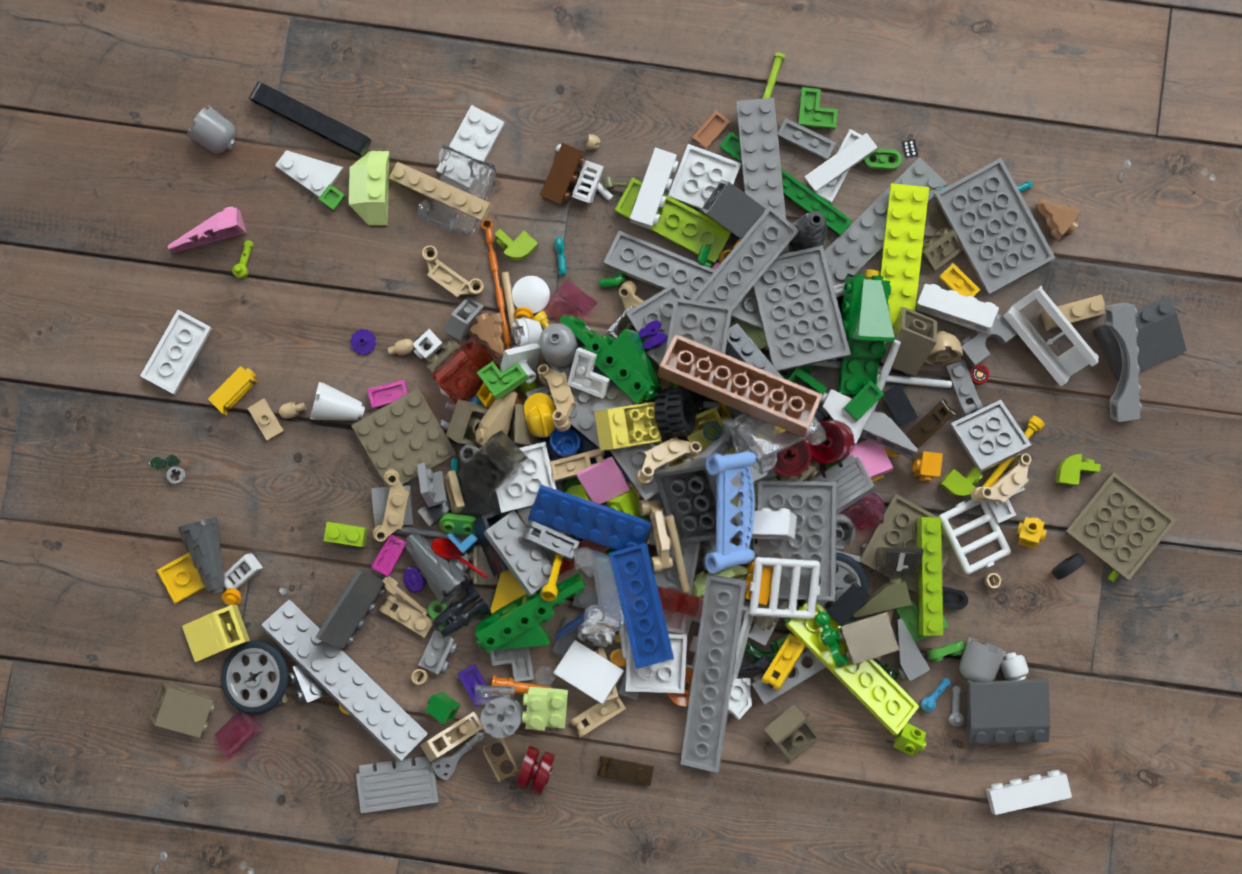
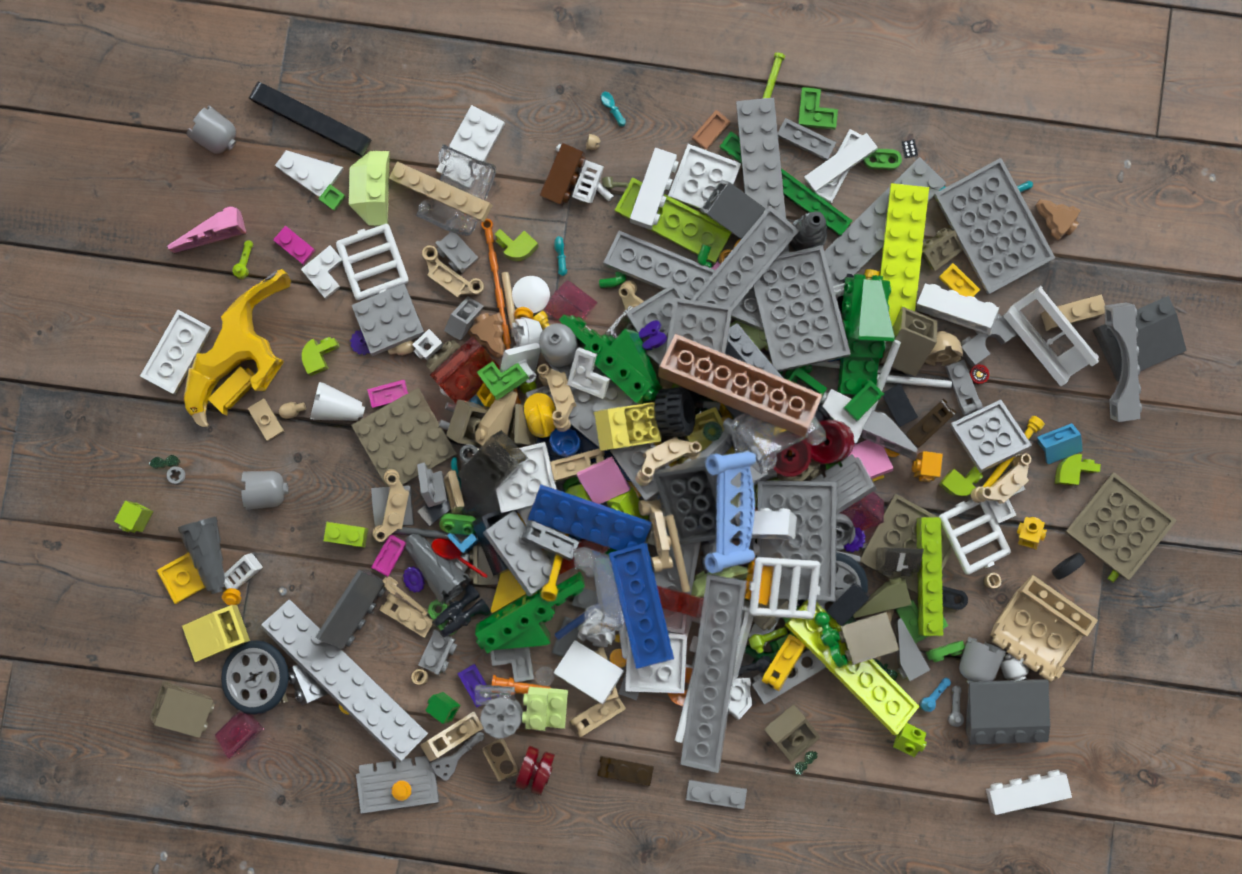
none -> lime brick [114,501,154,533]
none -> yellow animal [184,269,291,427]
none -> light grey cylinder [242,471,288,510]
none -> dark pink plate [273,226,316,265]
none -> white plate [301,246,342,299]
none -> lime brick [302,337,340,376]
none -> white bar [336,224,409,300]
none -> light grey plate [352,283,425,356]
none -> light orange plate [392,780,412,801]
none -> light grey bracket [435,230,479,274]
none -> teal piece [601,91,626,127]
none -> white bar [675,667,694,742]
none -> light grey plate [686,780,747,809]
none -> lime piece [748,627,787,654]
none -> clear green piece [794,751,818,775]
none -> dark purple piece [844,527,866,553]
none -> tan slope [990,575,1098,682]
none -> dark azure panel [1037,423,1083,464]

